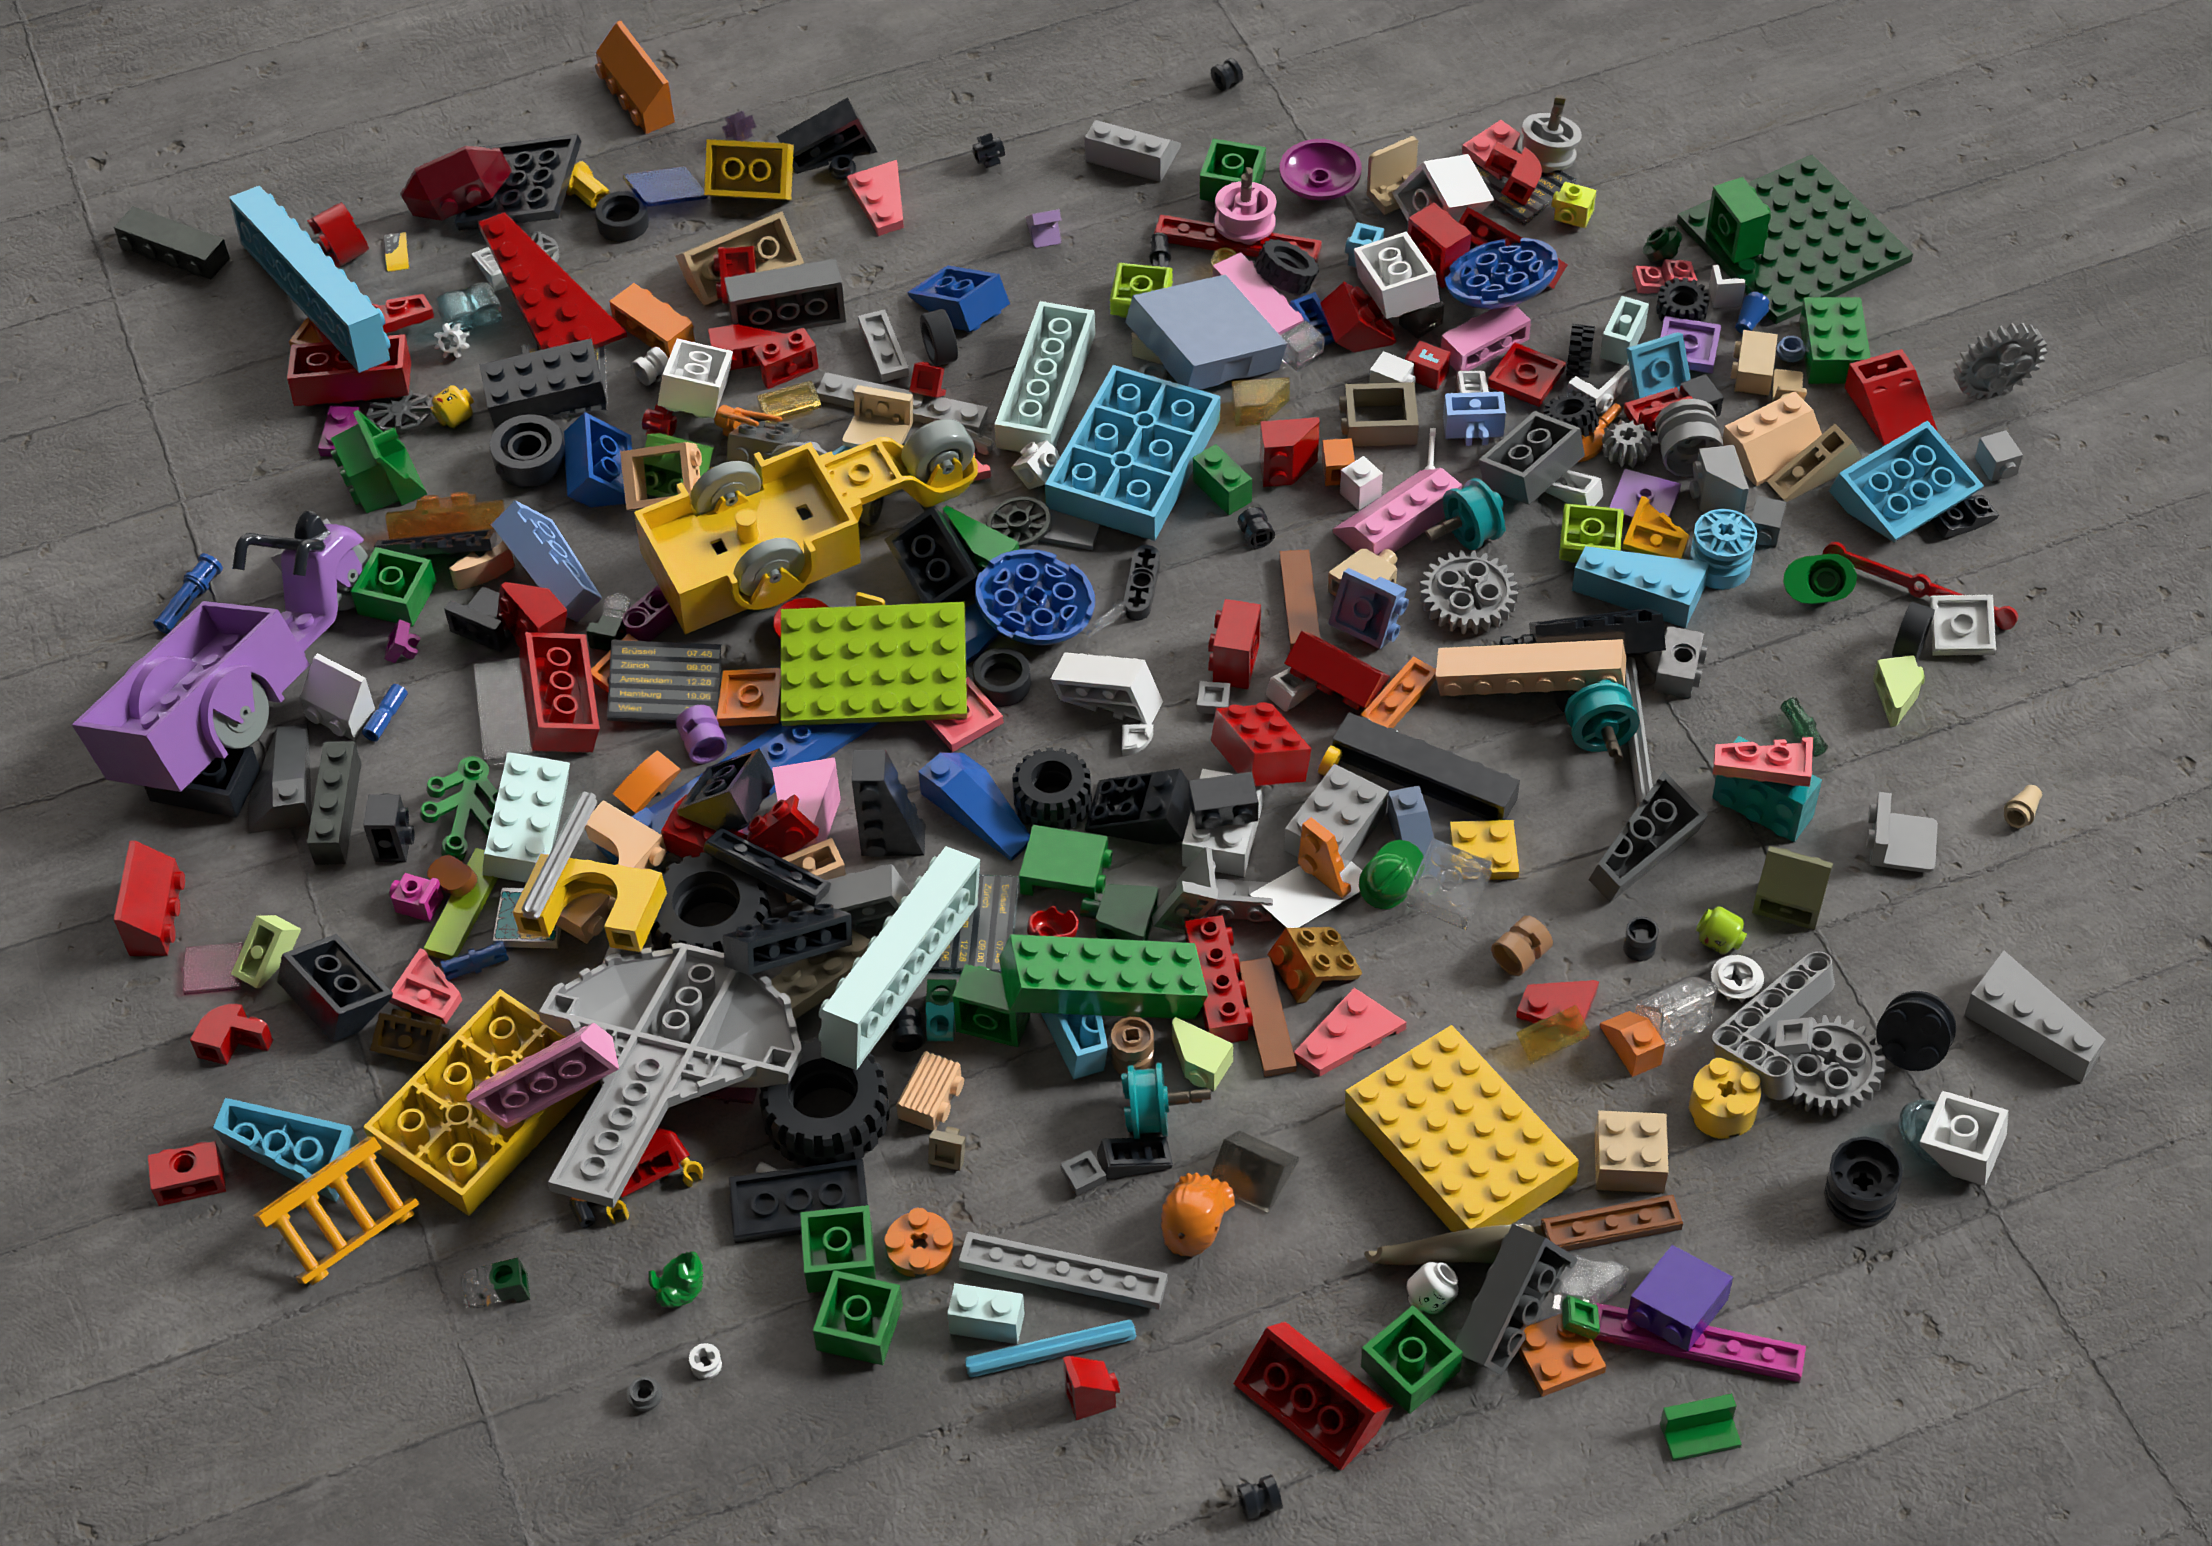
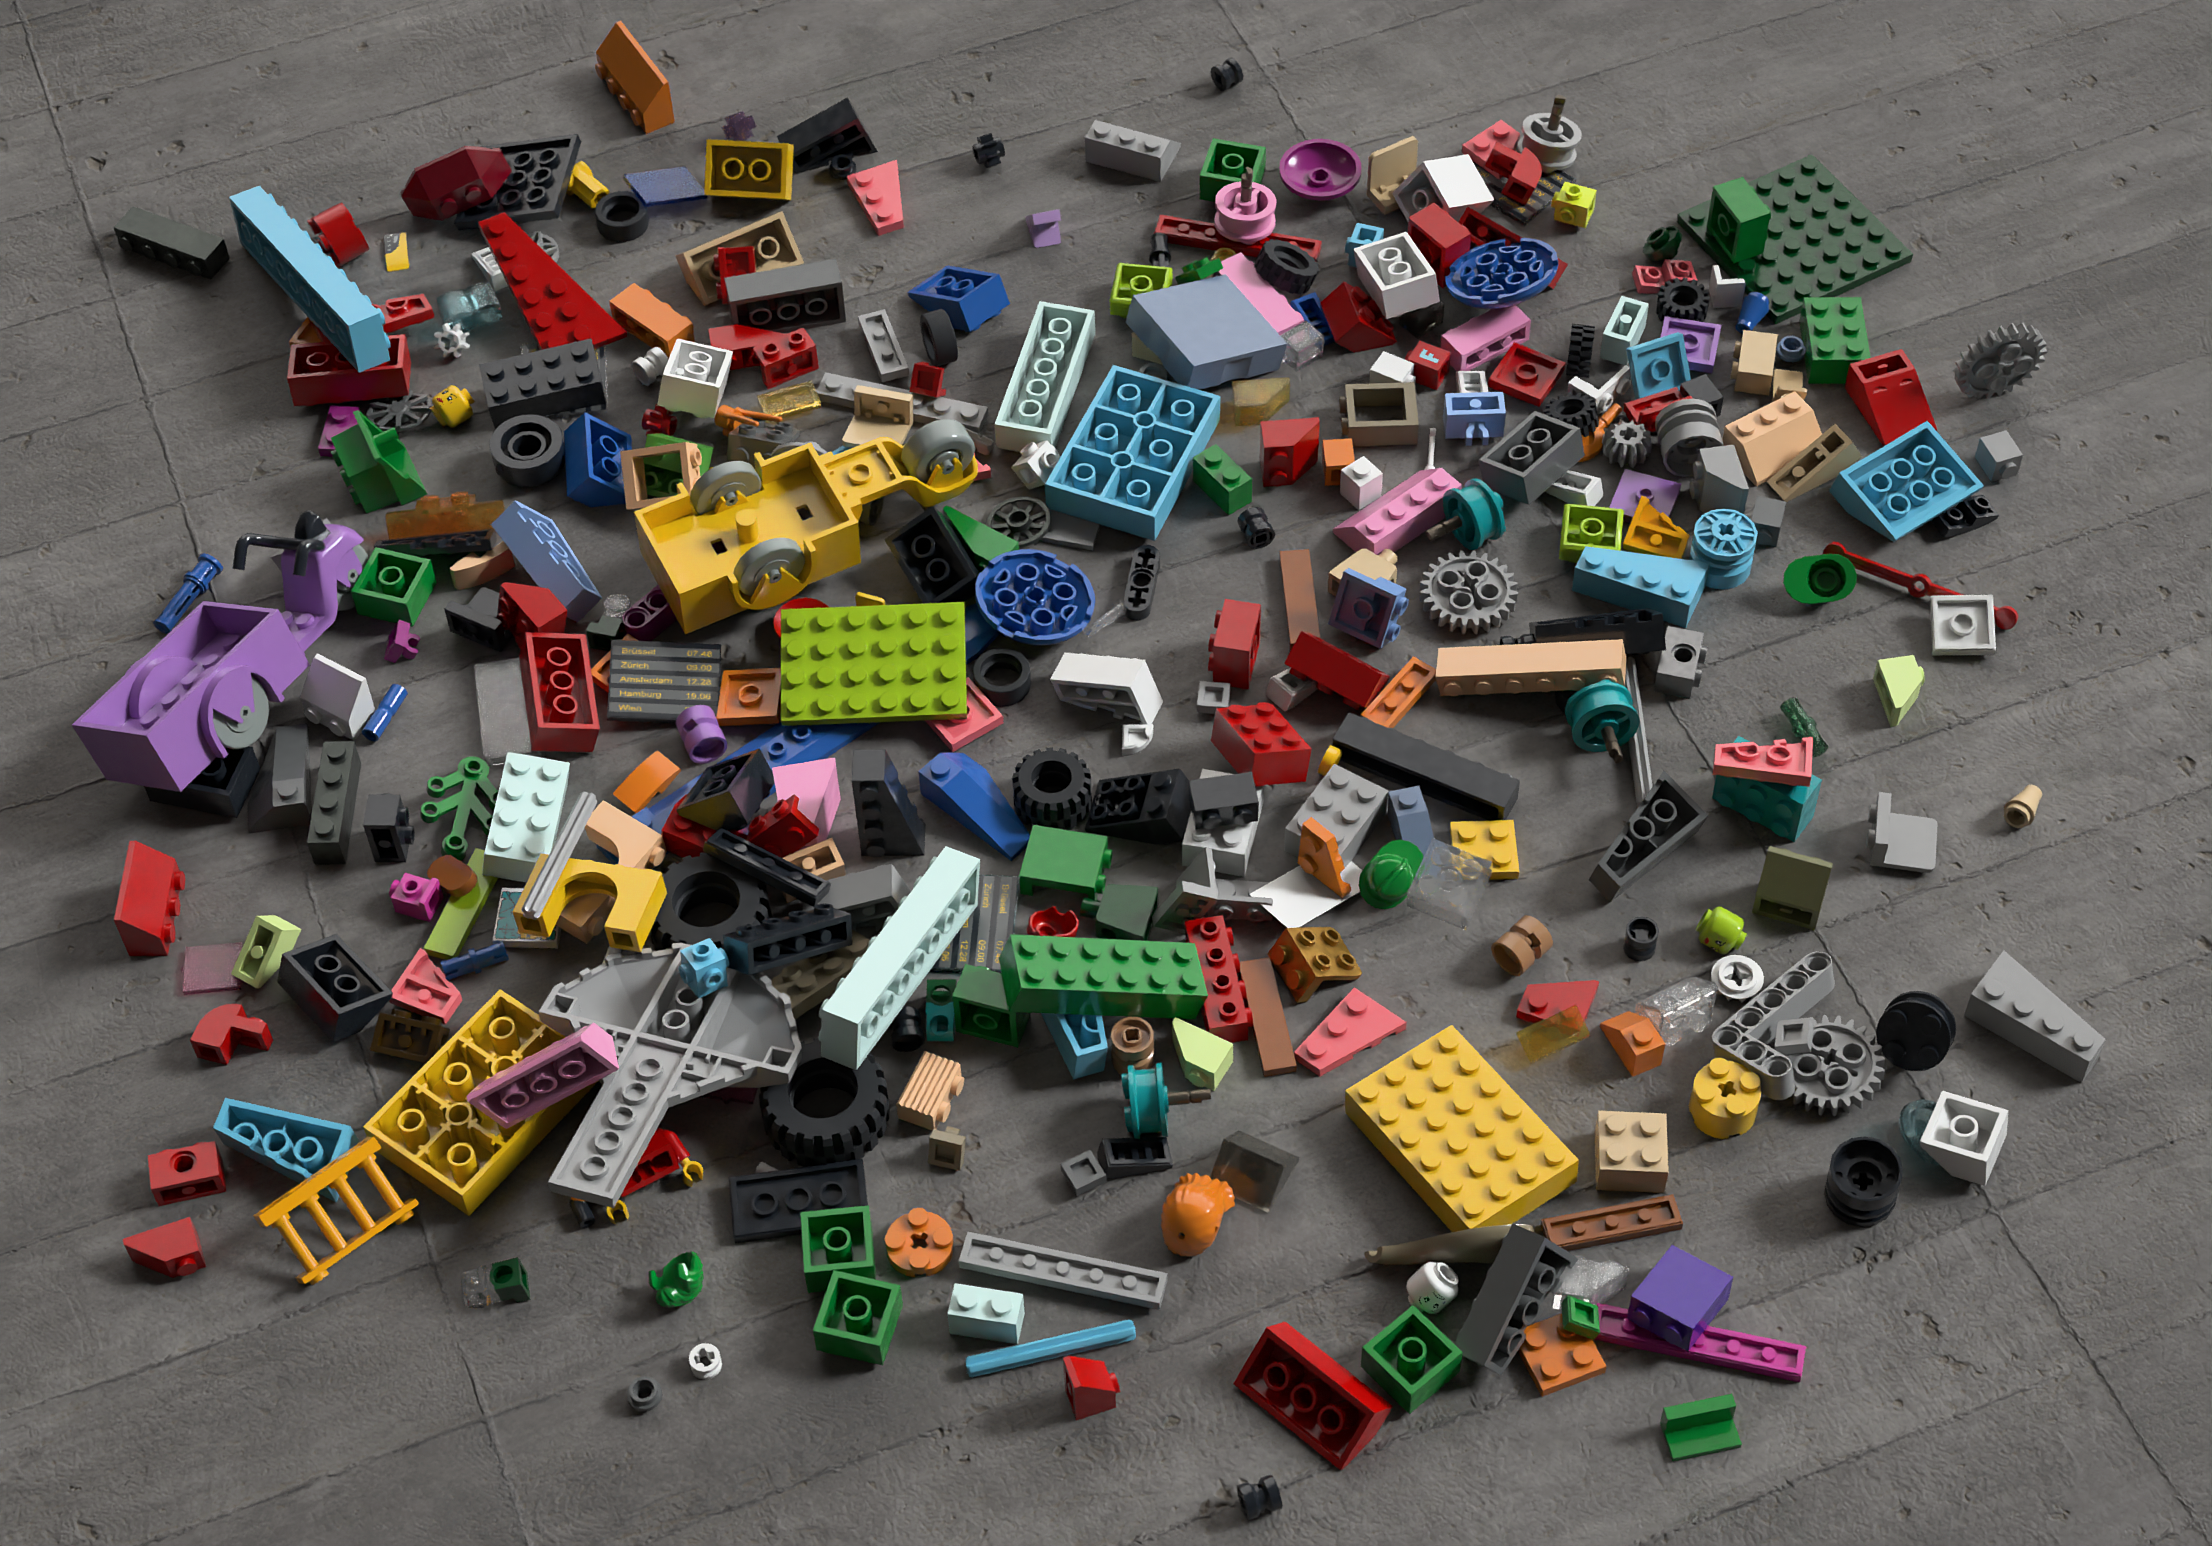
black tyre [1892,602,1935,662] -> none
none -> red slope [123,1217,206,1278]
none -> medium azure brick [678,938,729,998]
none -> green plate [1175,257,1224,285]

